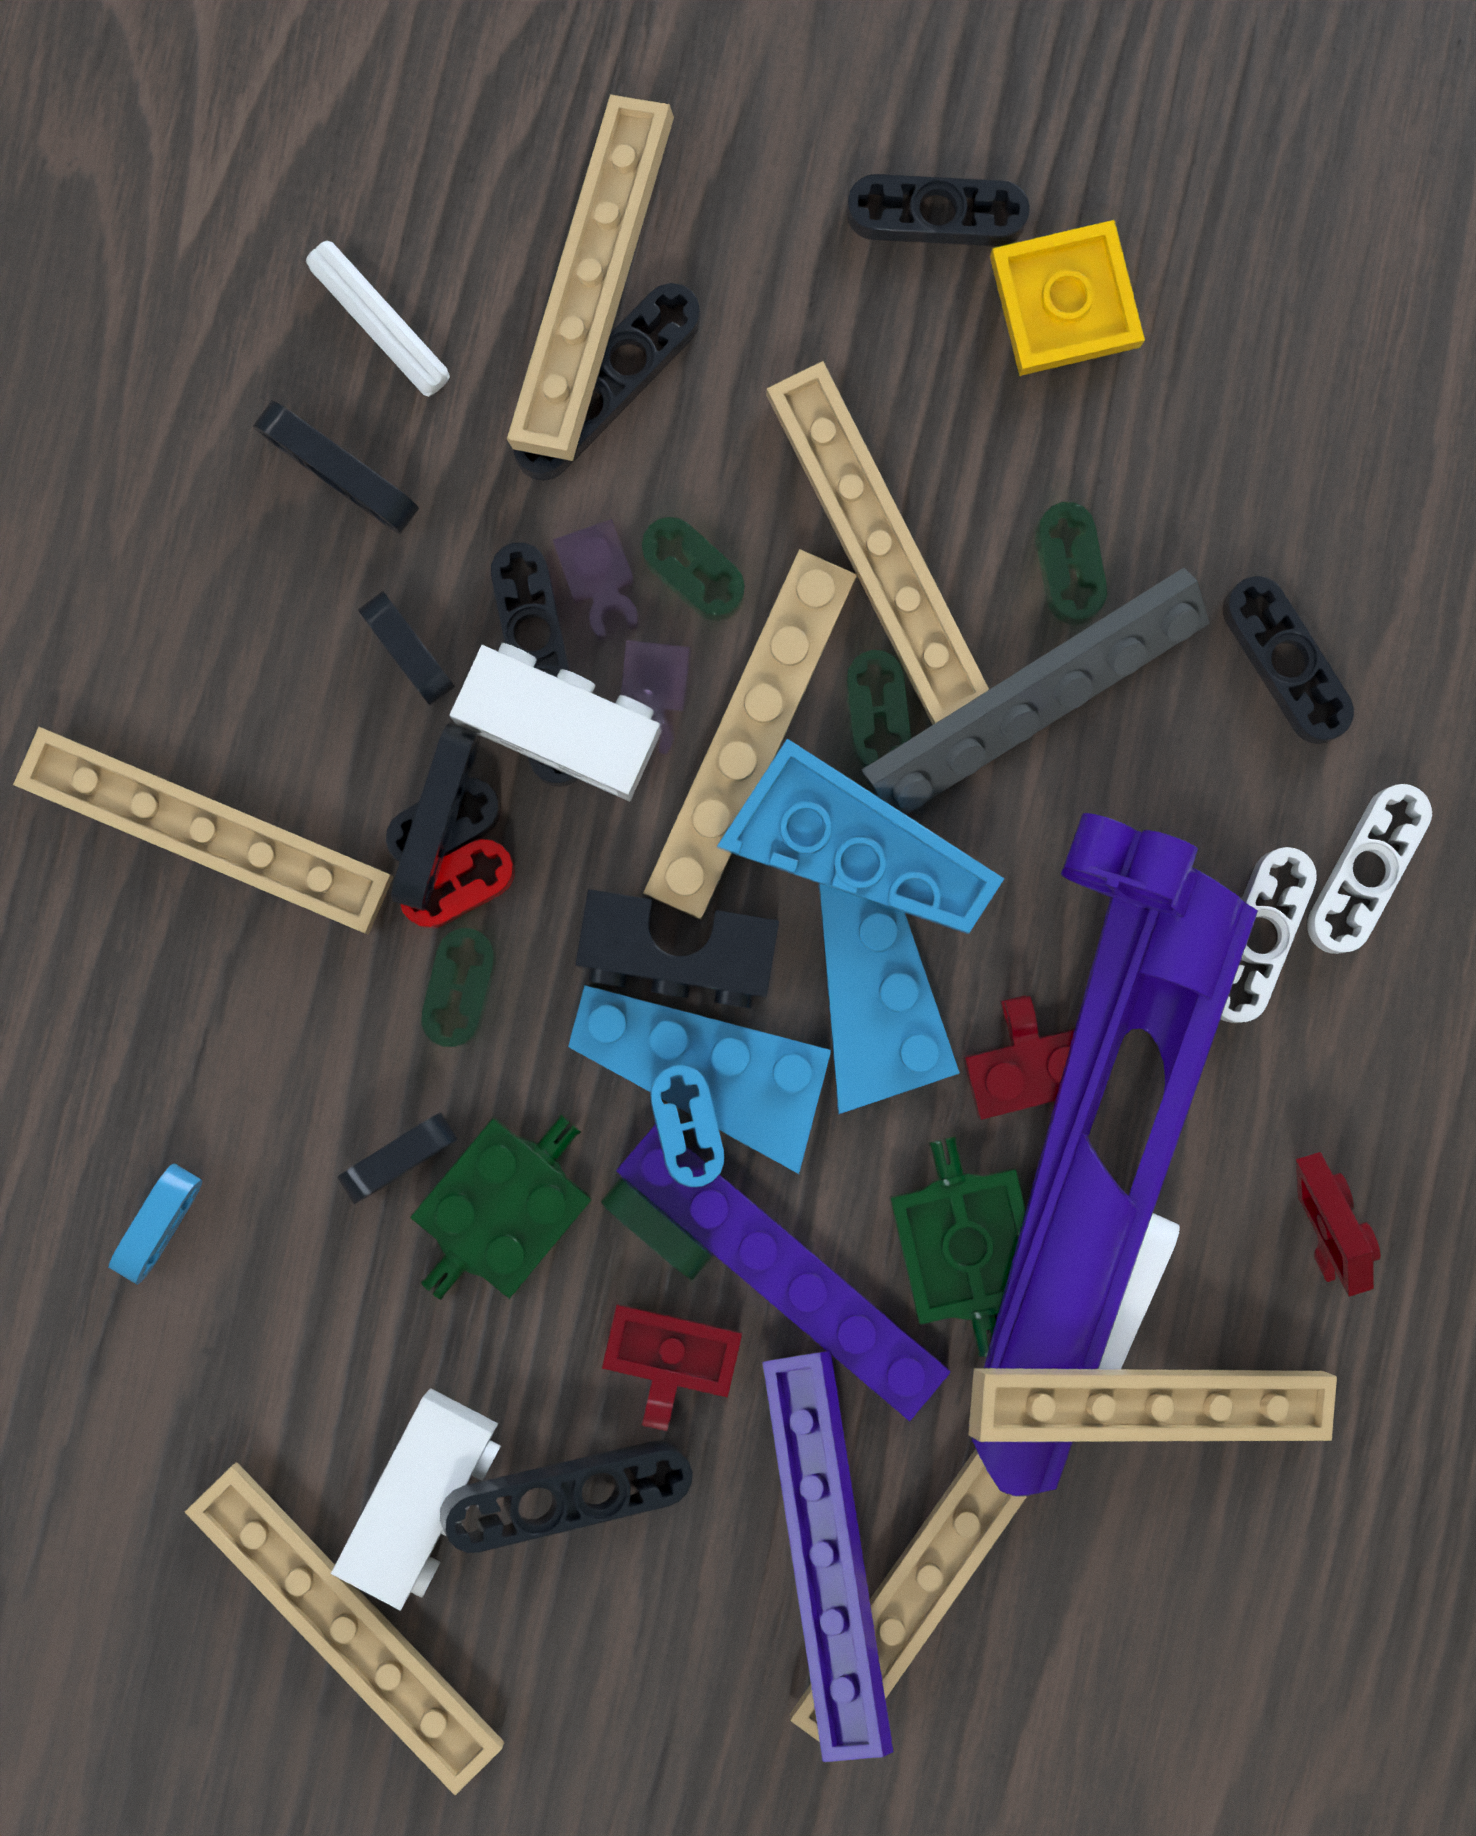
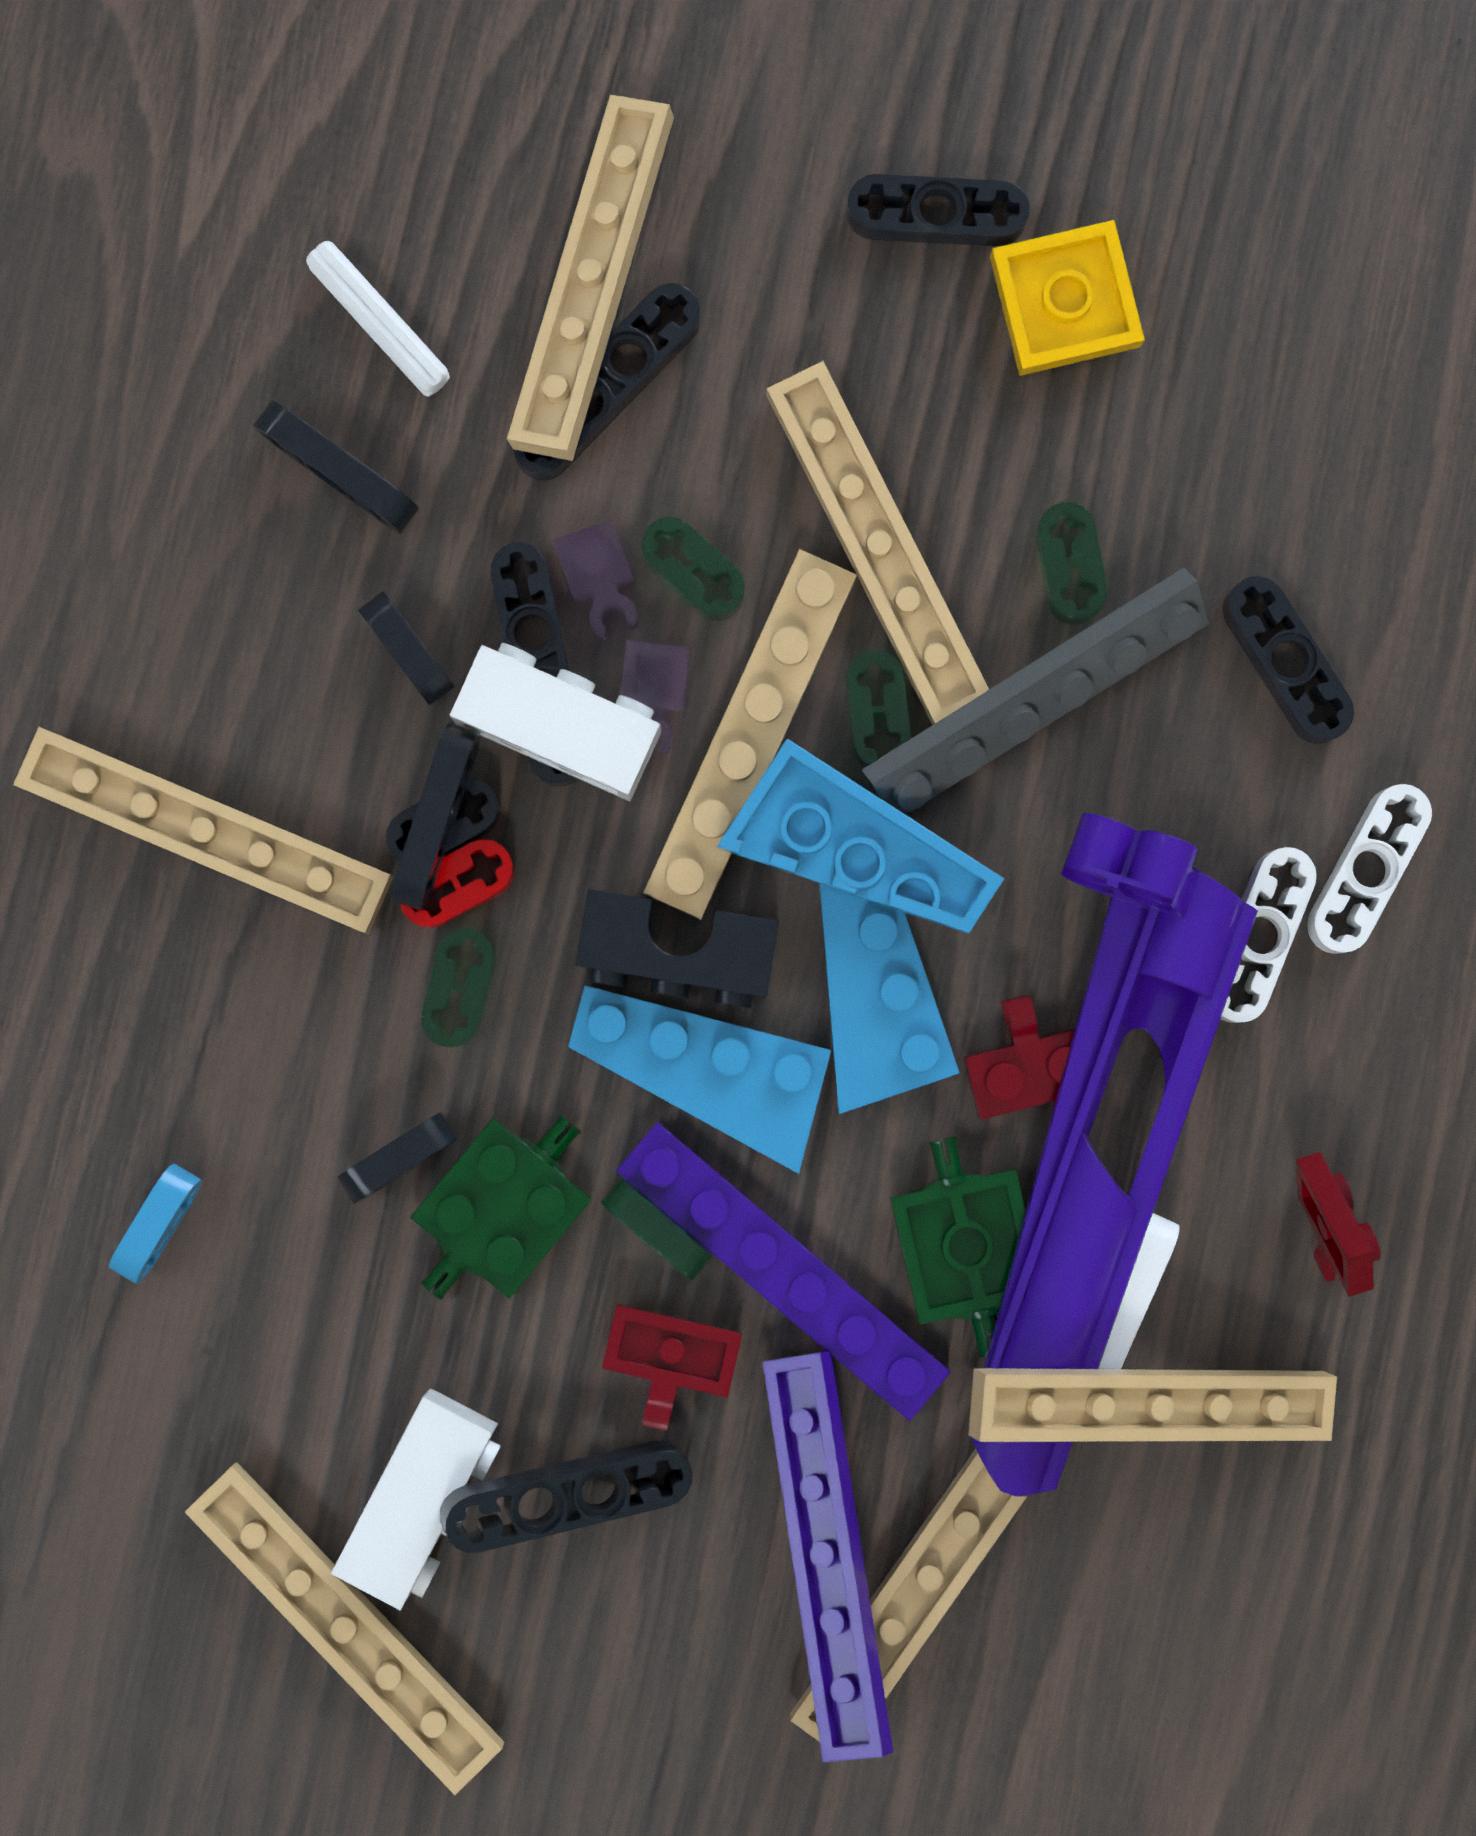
dark azure beam [650,1065,724,1187] -> none

